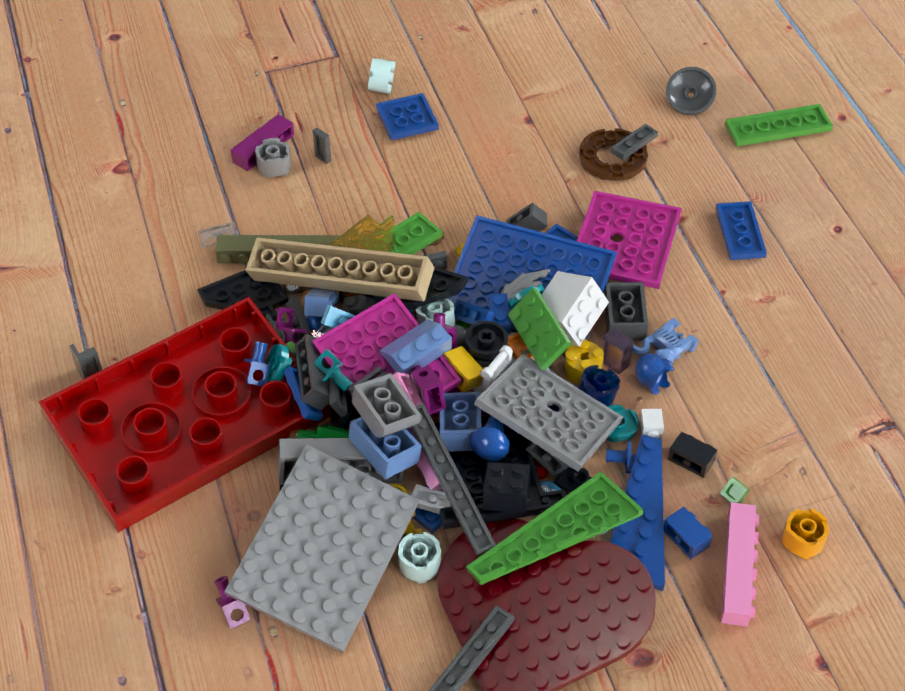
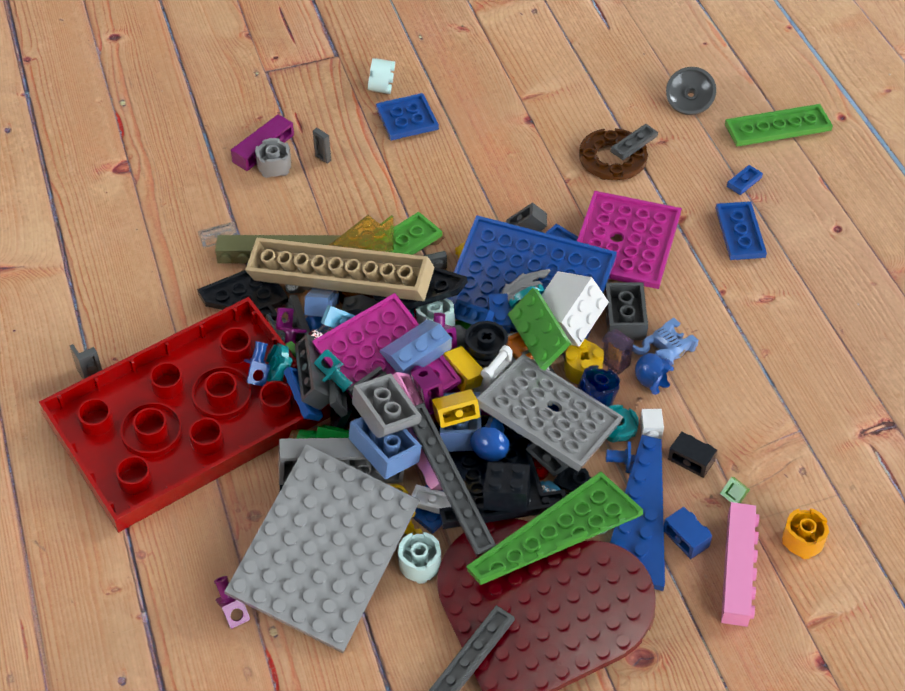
none -> yellow brick [432,389,481,428]
none -> blue plate [727,165,763,195]

